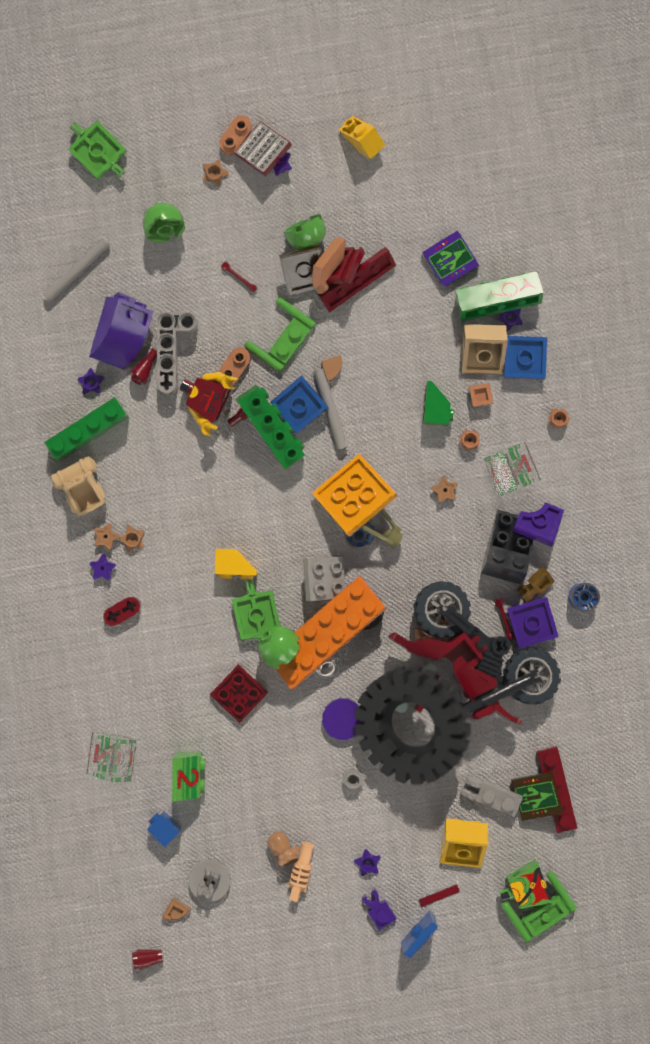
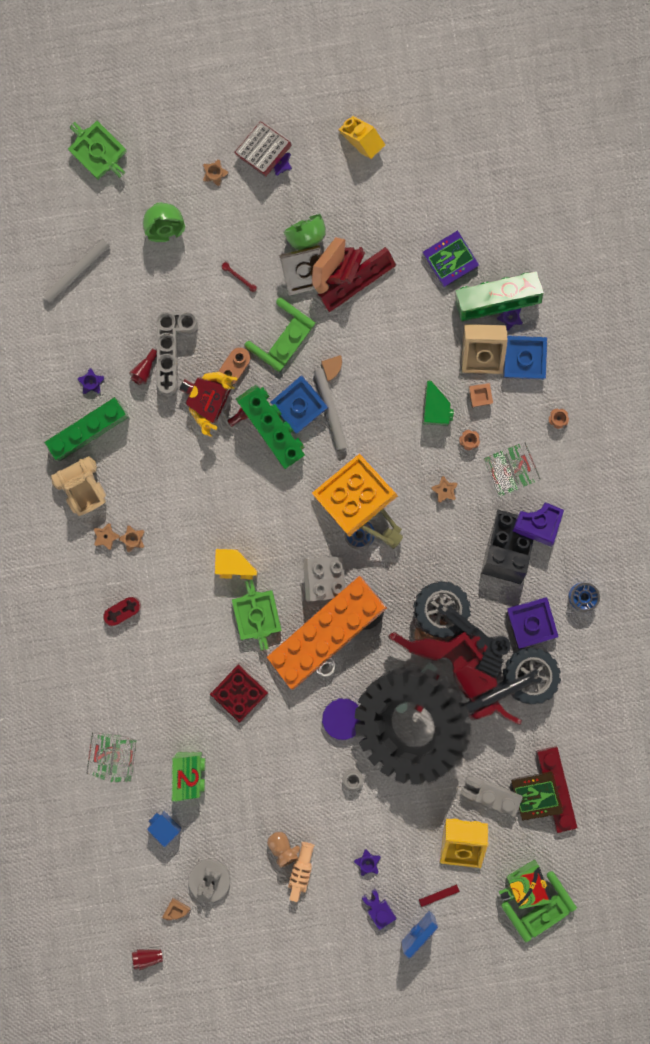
dark purple piece [89,292,154,369] -> none
dark purple plate [89,554,116,580] -> none
nougat plate [219,116,252,155] -> none
bright green cylinder [258,626,300,669] -> none
dark red hinge [495,598,514,641] -> none
pearl gold plate [516,566,555,602] -> none

